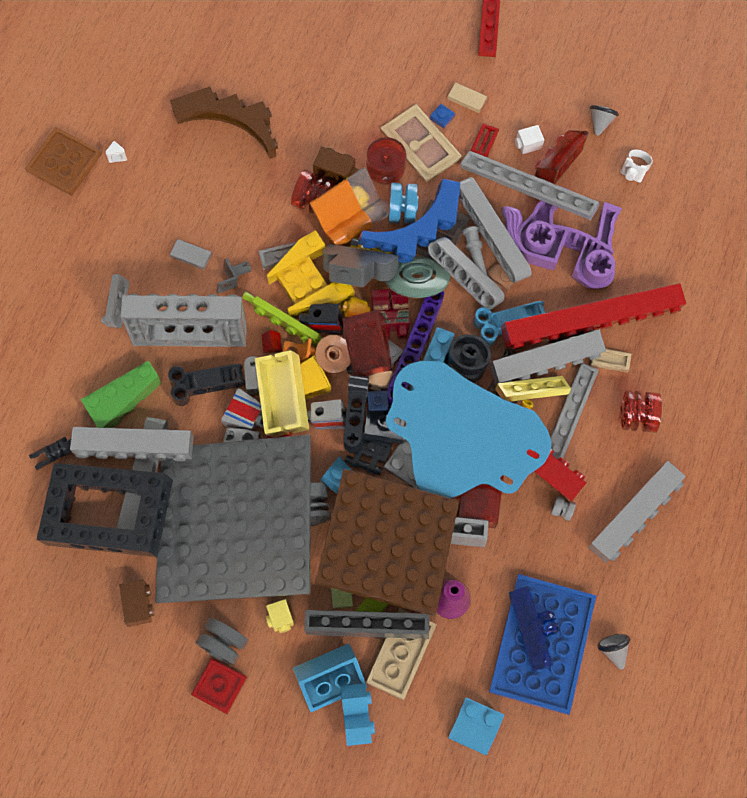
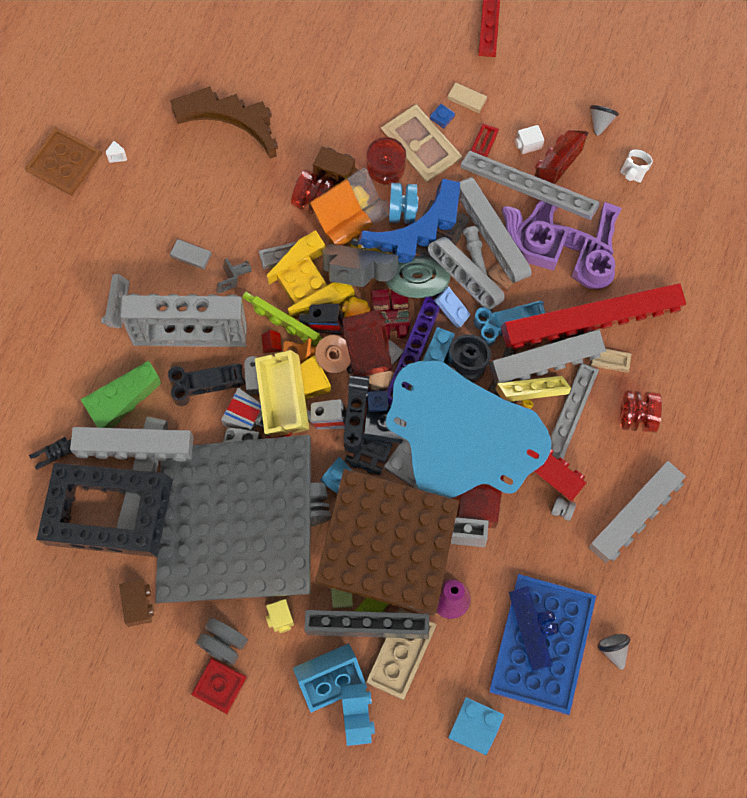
none -> light blue plate [434,287,471,328]

